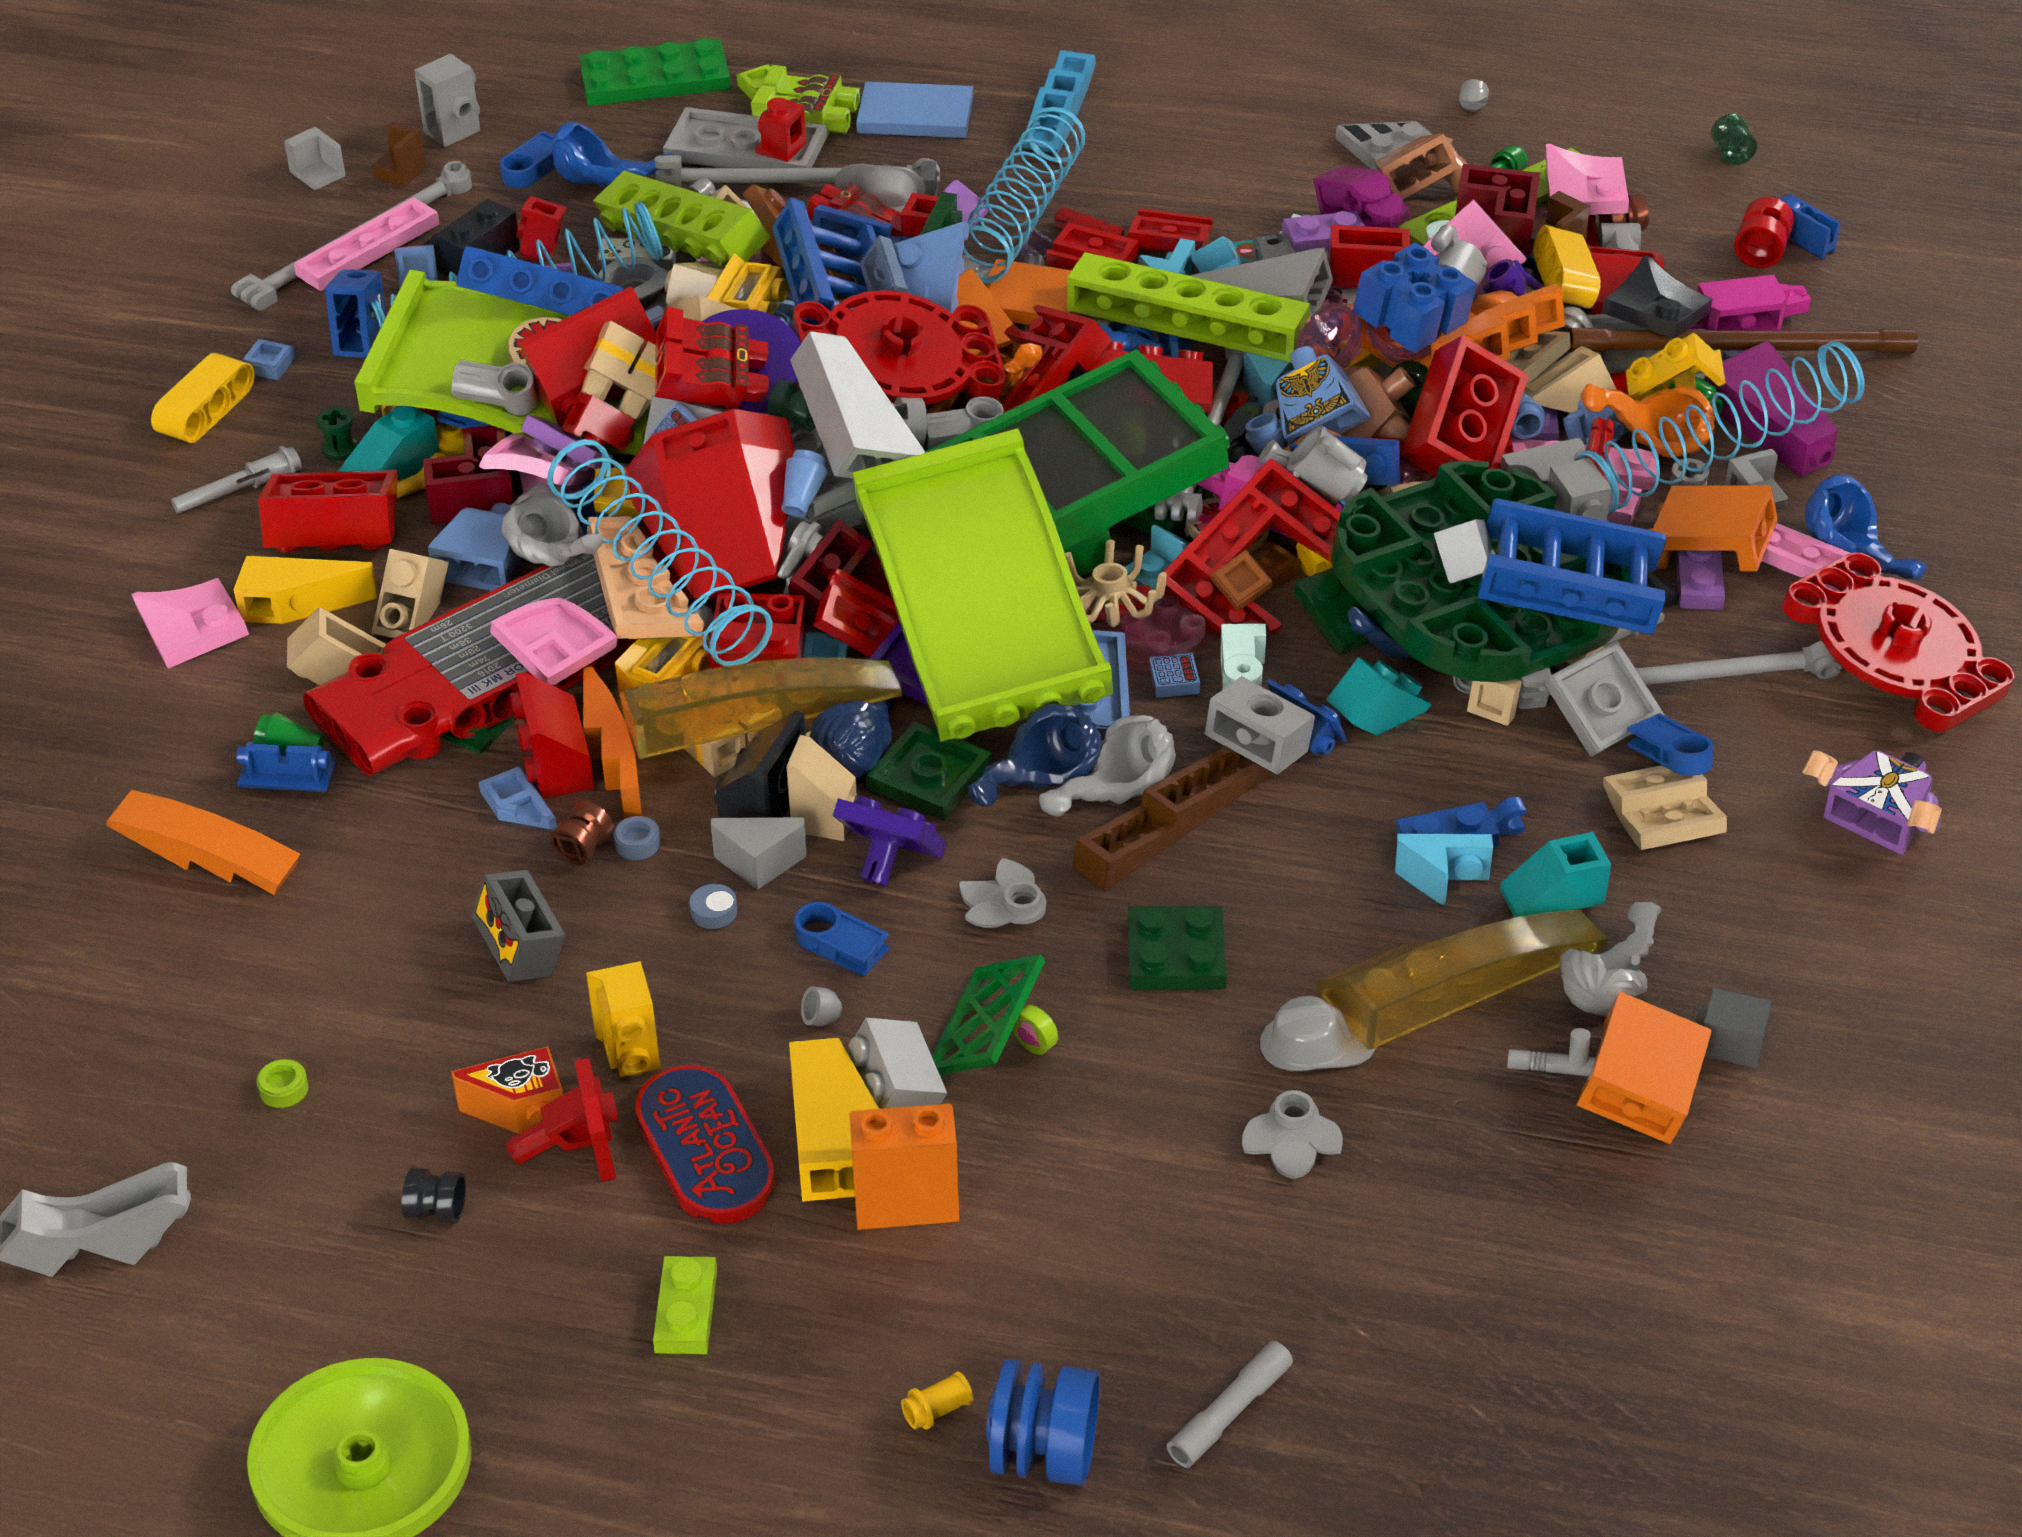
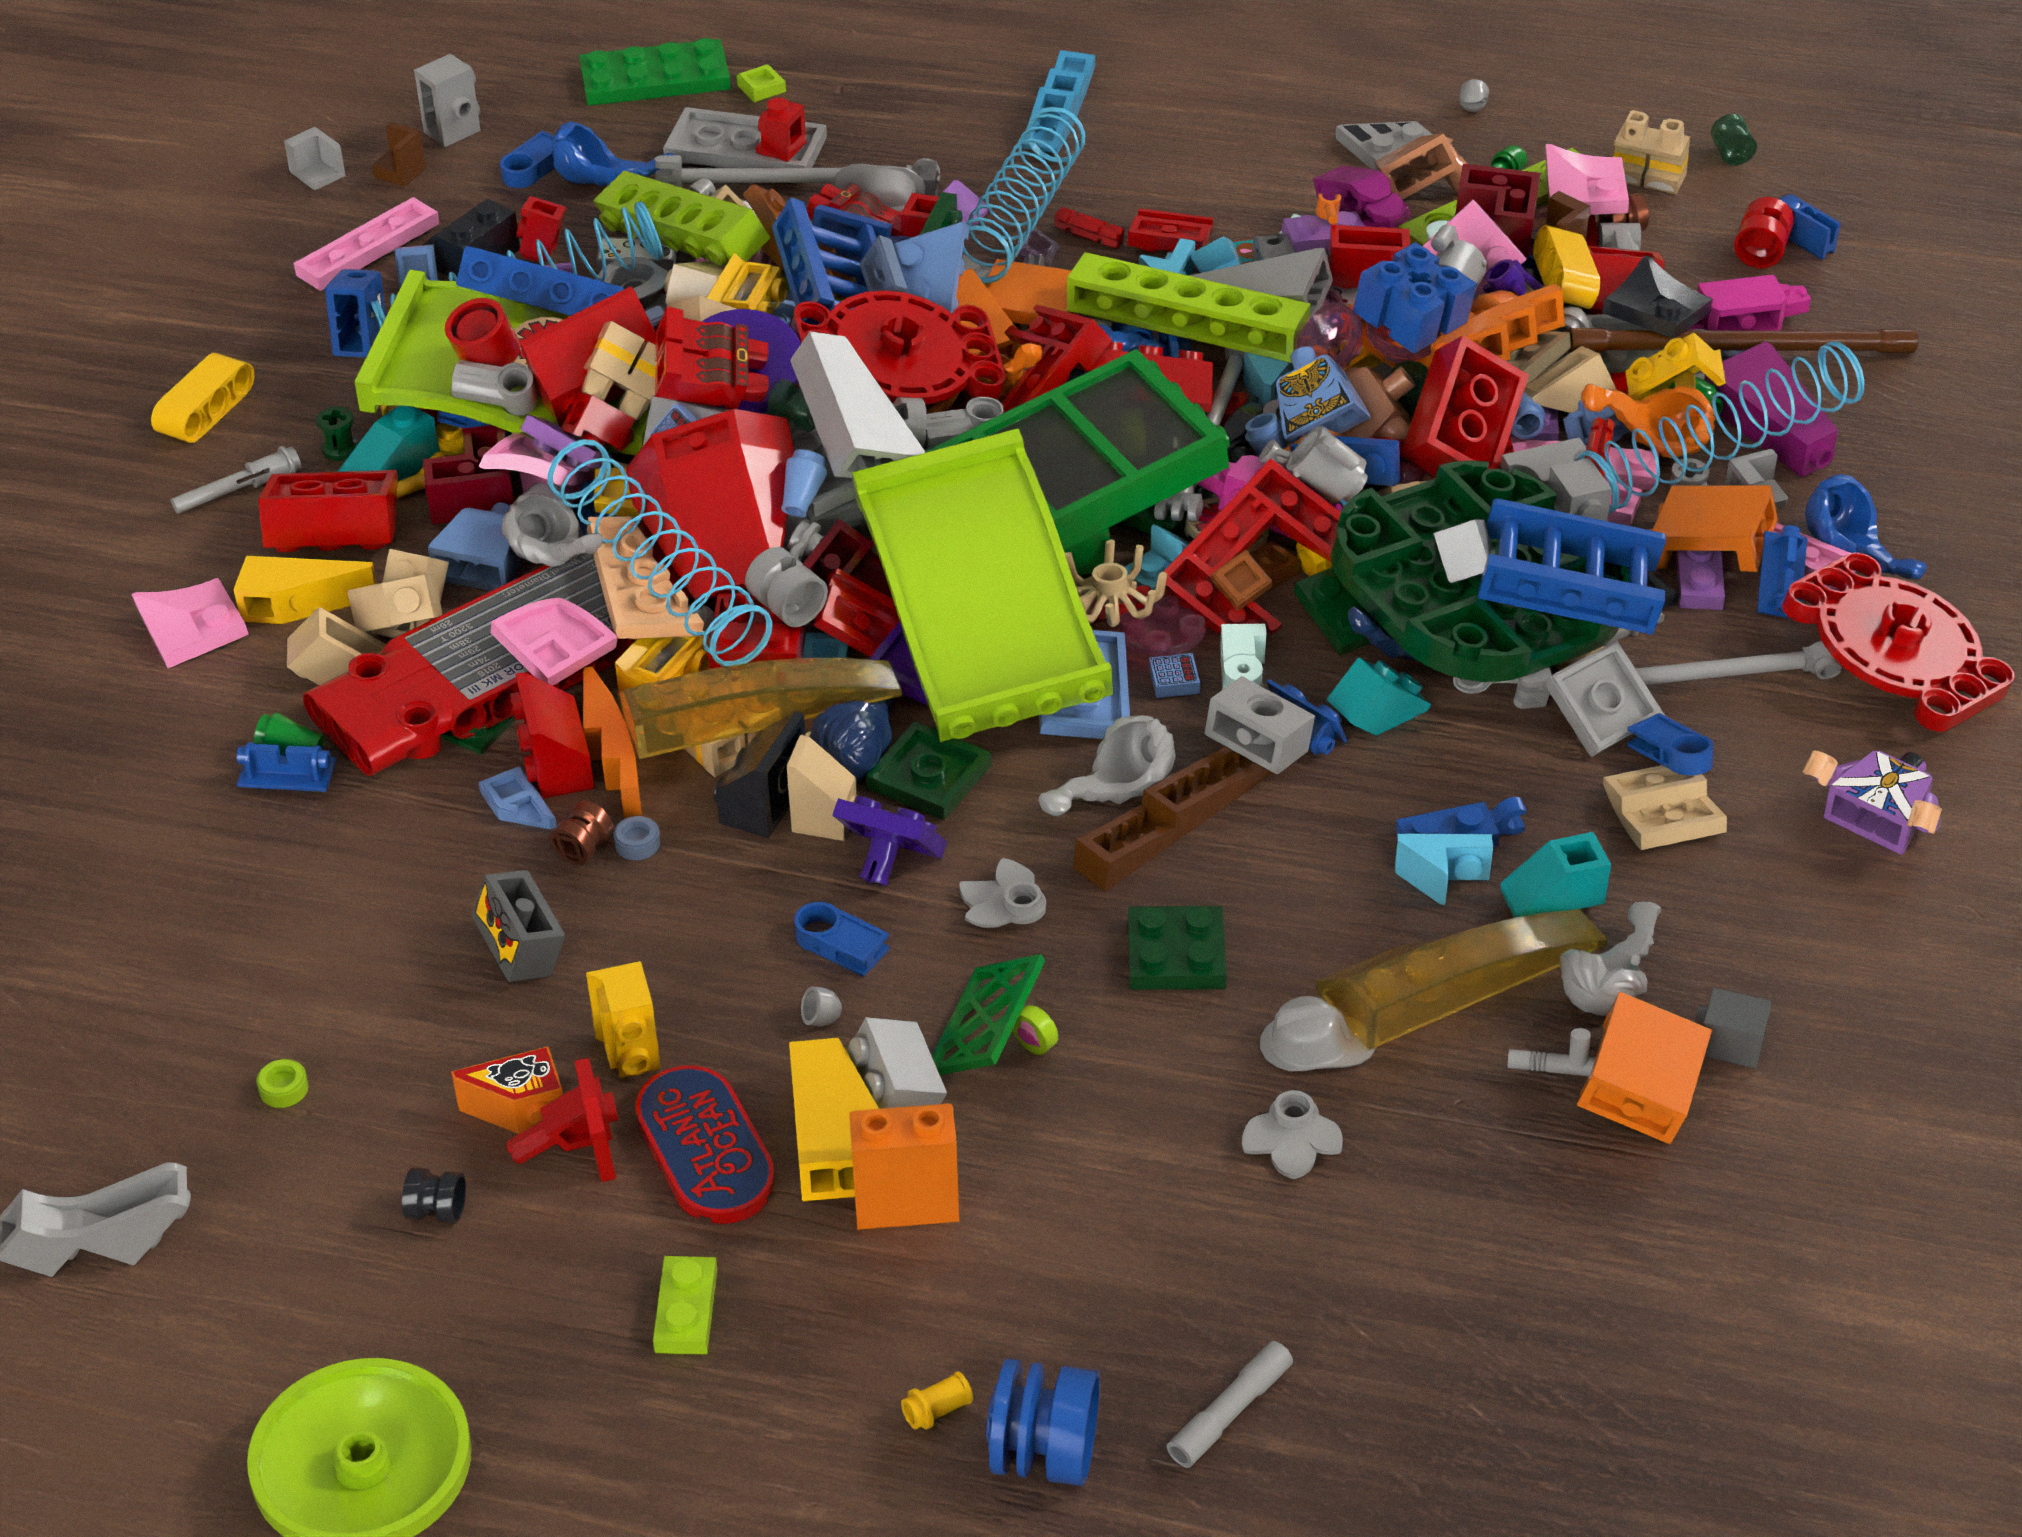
orange slope [106,790,301,896] -> none
light grey hinge [231,161,472,311] -> none
medium blue tile [241,339,296,380] -> none
sand blue tile [689,884,737,929] -> none
light grey slope [711,817,807,890] -> none
lime hips [751,65,861,141] -> none
medium blue tile [856,82,973,138] -> none
dark blue hair [967,704,1101,807] -> none
red plate [1045,222,1139,270] -> none
tan tile [1467,679,1522,726] -> none
none -> tan slope [348,574,443,632]
none -> red piece [445,298,520,367]
none -> light grey wheel [745,547,828,627]
none -> orange hand [1315,193,1341,225]
none -> tan hips [1613,110,1690,194]
none -> blue hinge [1757,525,1808,619]

